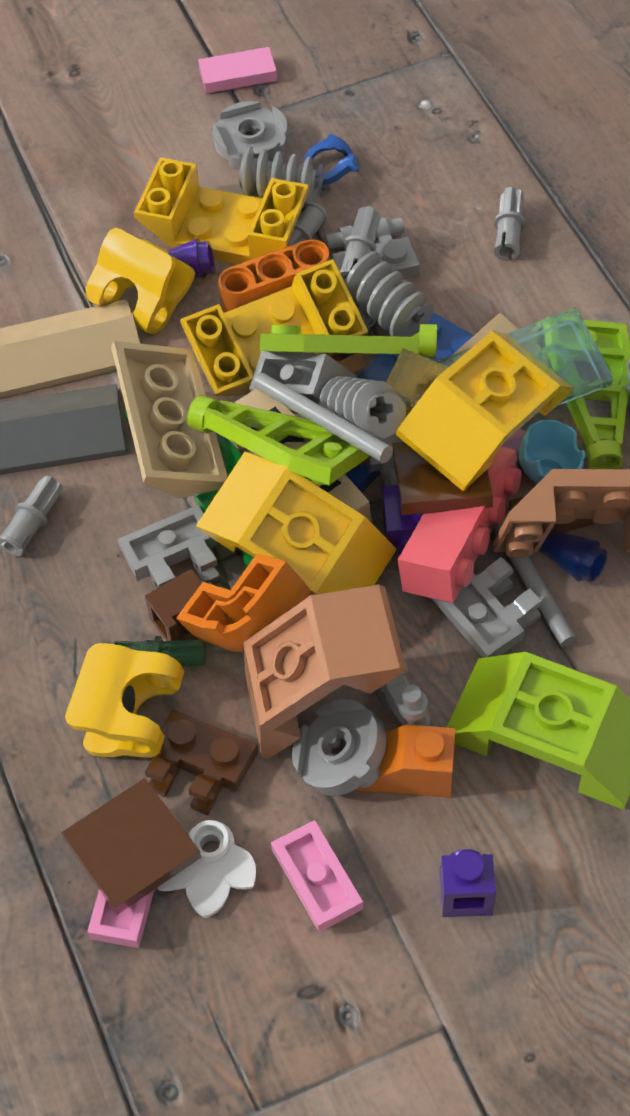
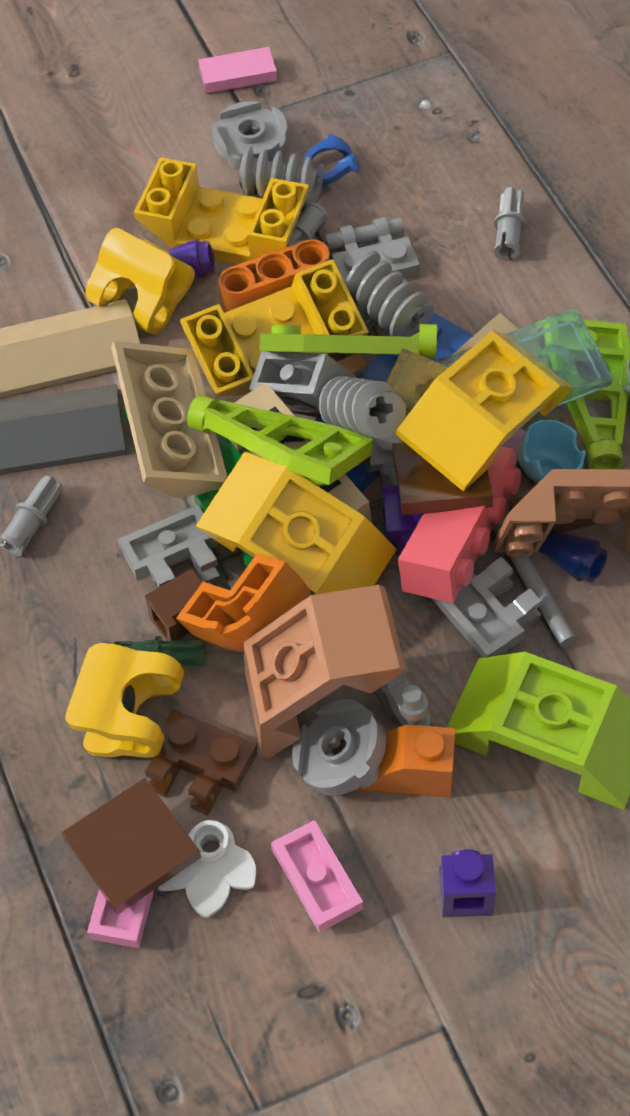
light grey bar [253,372,393,463] -> none
light grey axle [339,206,381,283] -> none

